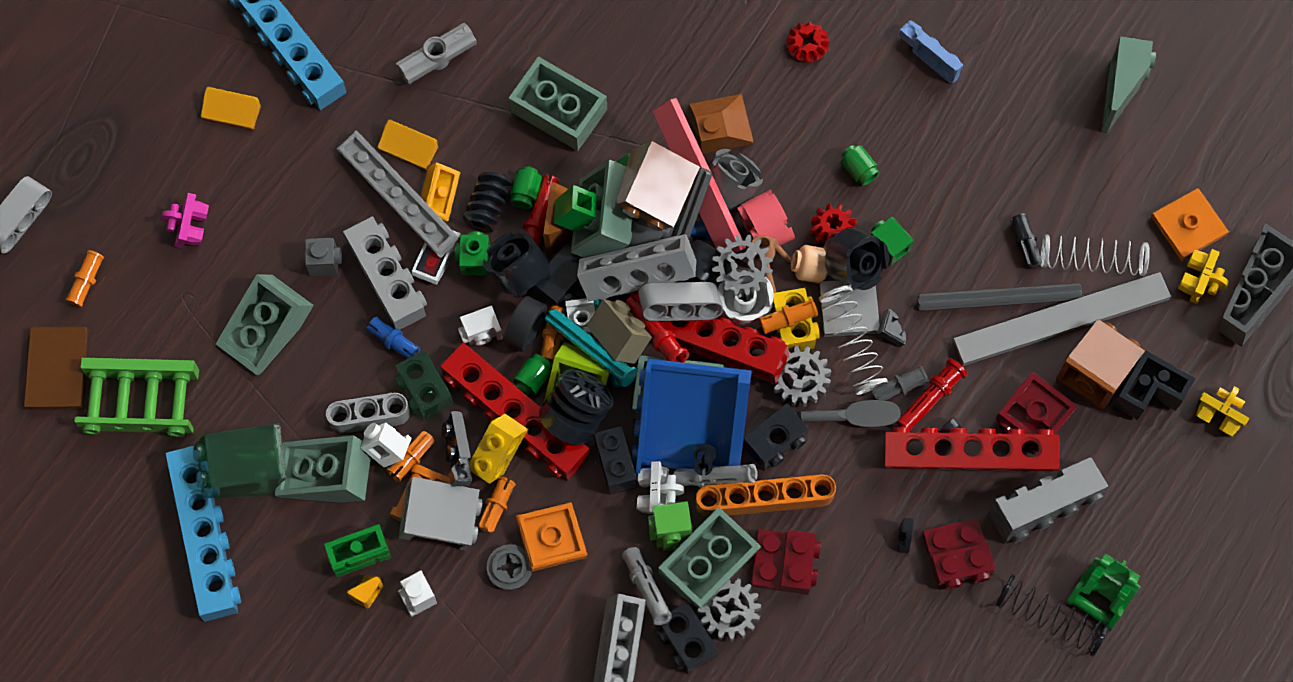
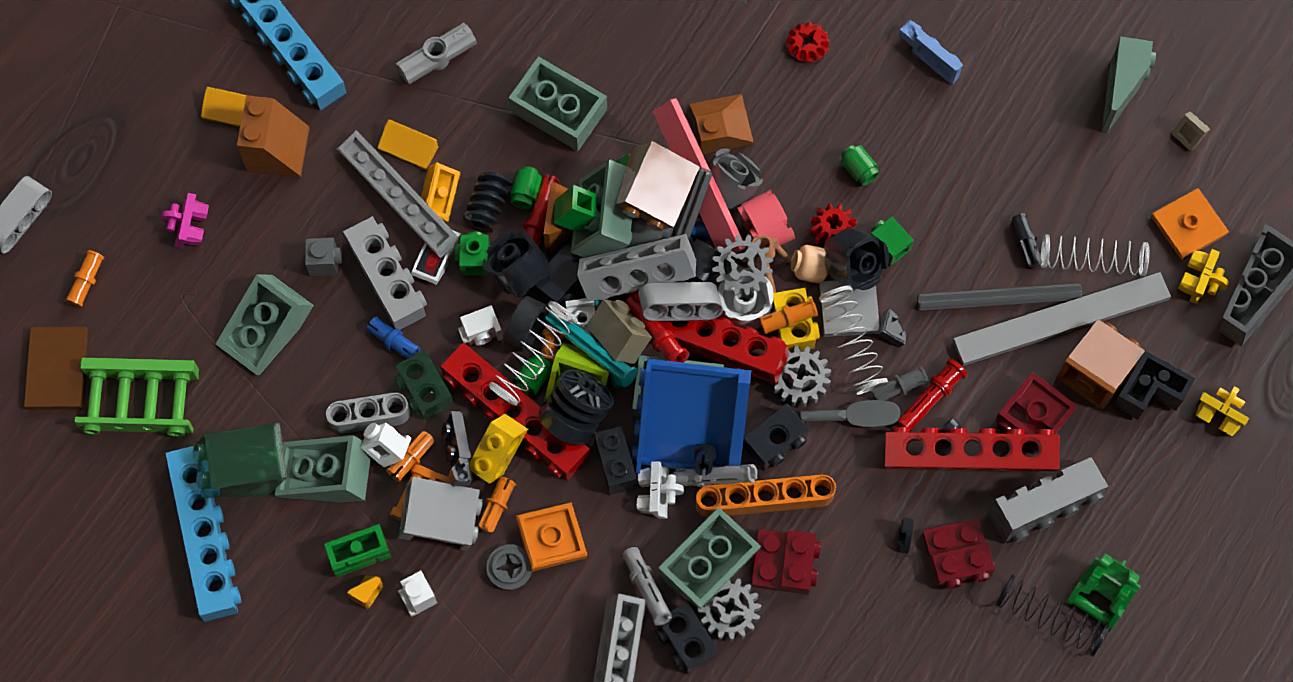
bright green brick [648,501,692,551] -> none
none -> dark orange slope [237,95,310,178]
none -> white piece [488,301,578,406]
none -> dark tan tile [1171,112,1210,151]

